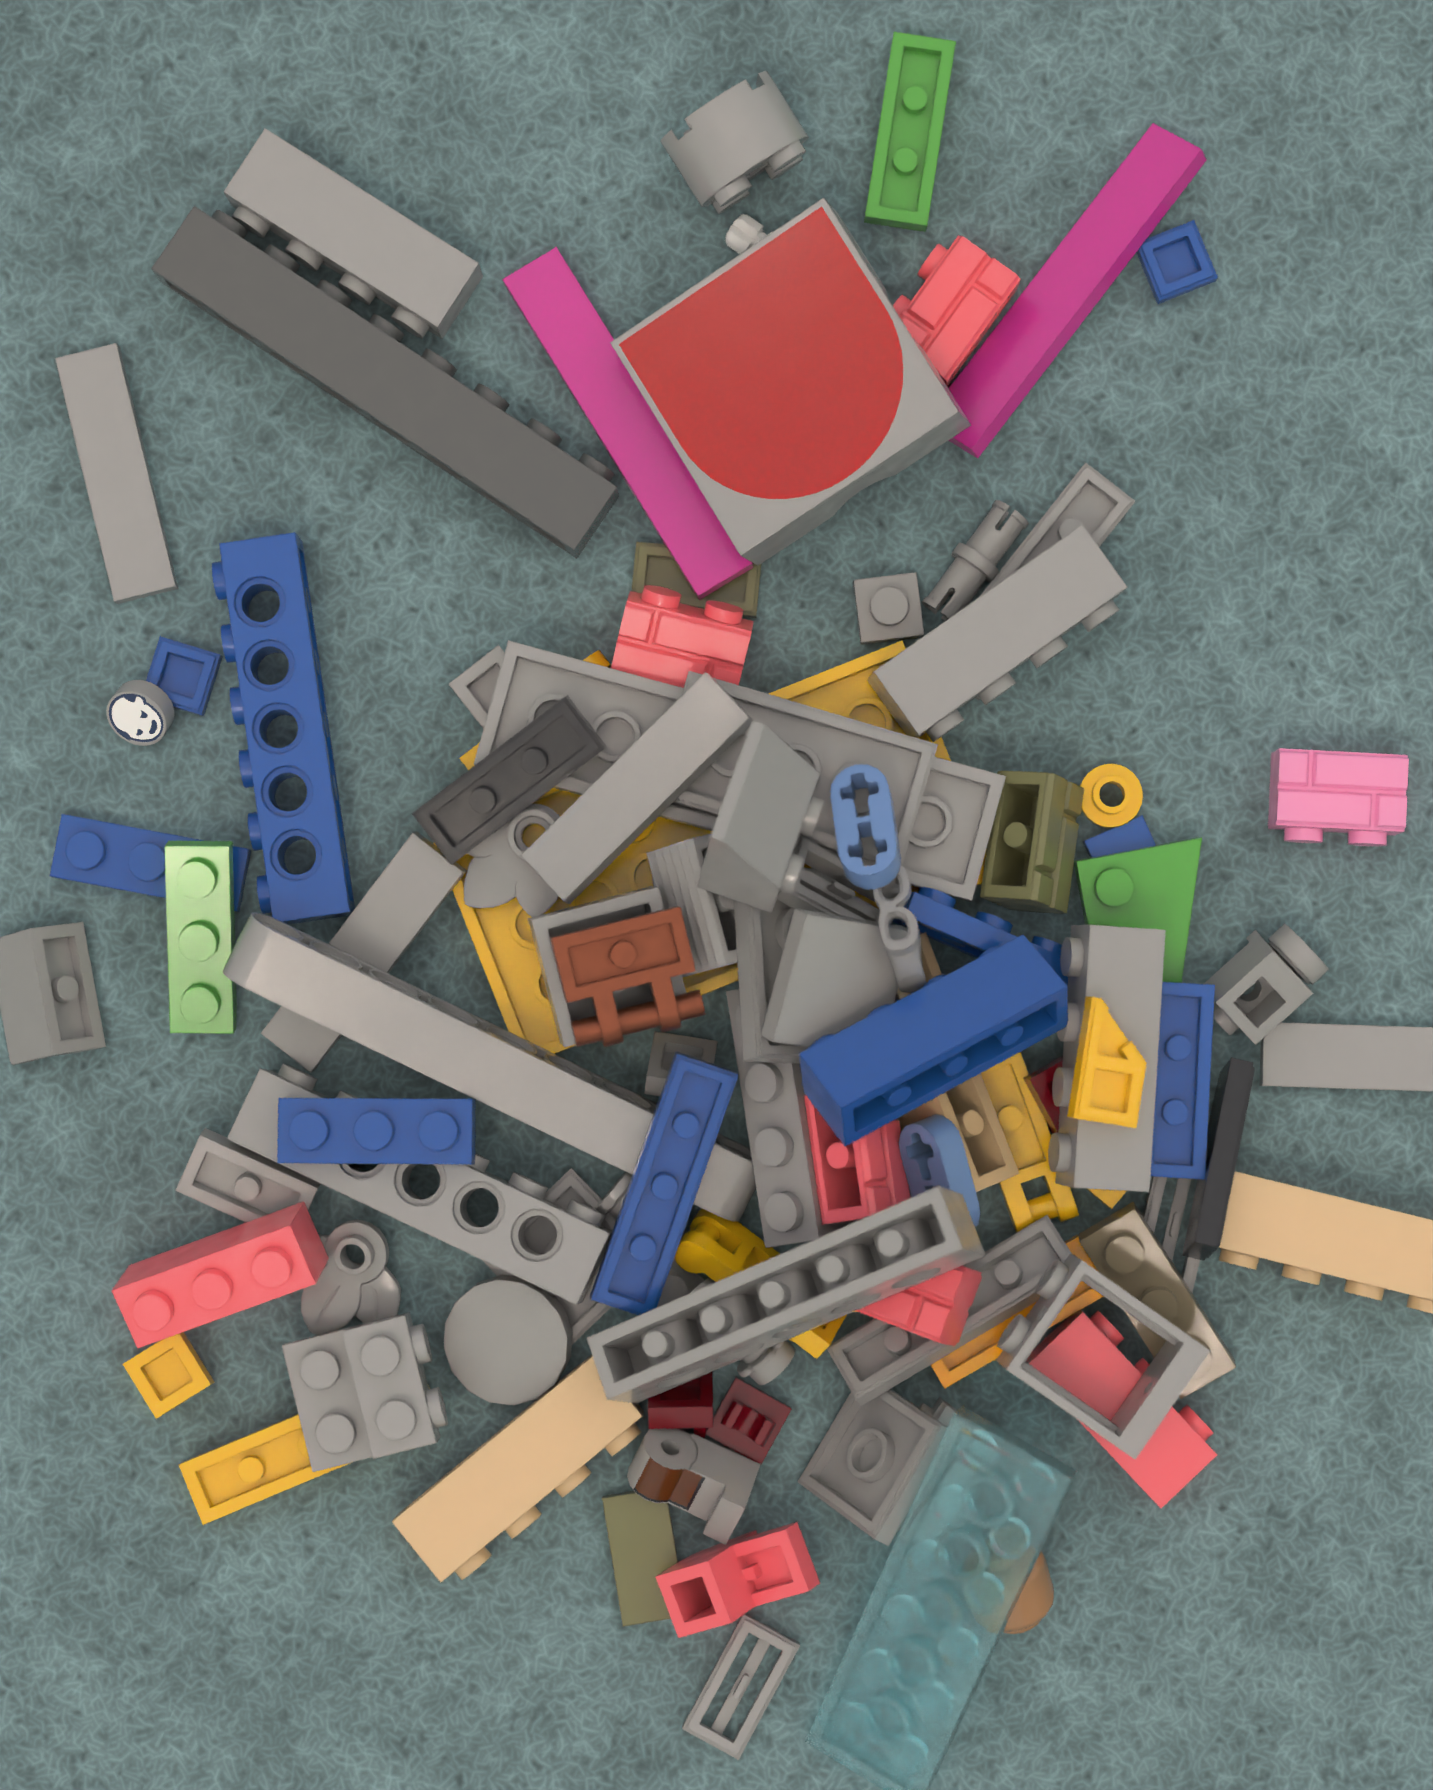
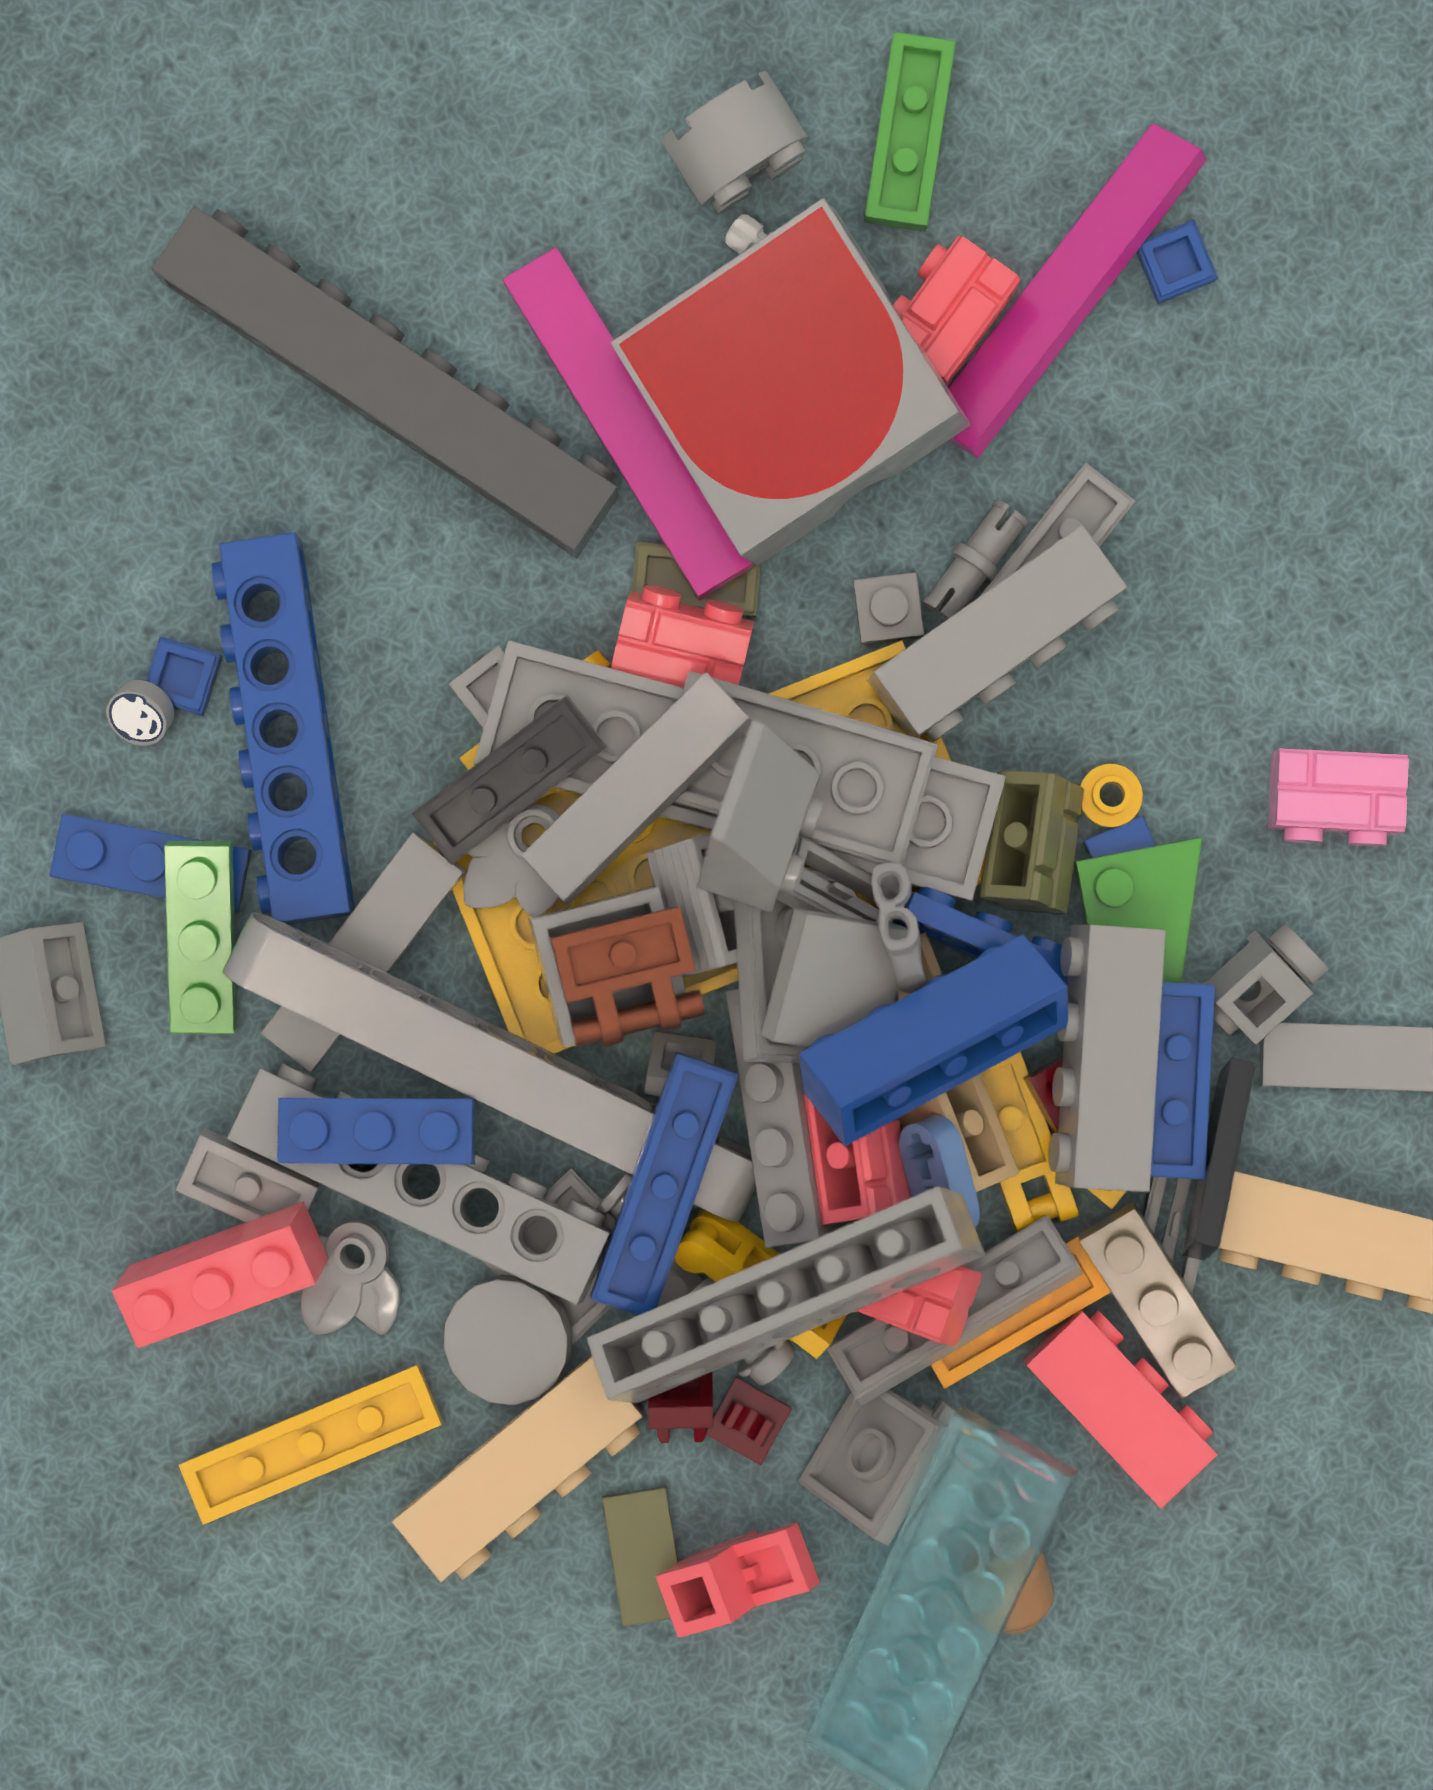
light grey tile [55,343,179,604] -> none
yellow plate [123,1332,215,1419] -> none
light grey brick [224,128,483,339] -> none
light grey plate [282,1312,448,1472] -> none
light grey leg [627,1429,761,1545] -> none
light grey tile [682,1613,800,1760] -> none
medium blue beam [830,765,901,889] -> none
light grey window [996,1253,1210,1460] -> none
yellow tile [1067,997,1147,1128] -> none

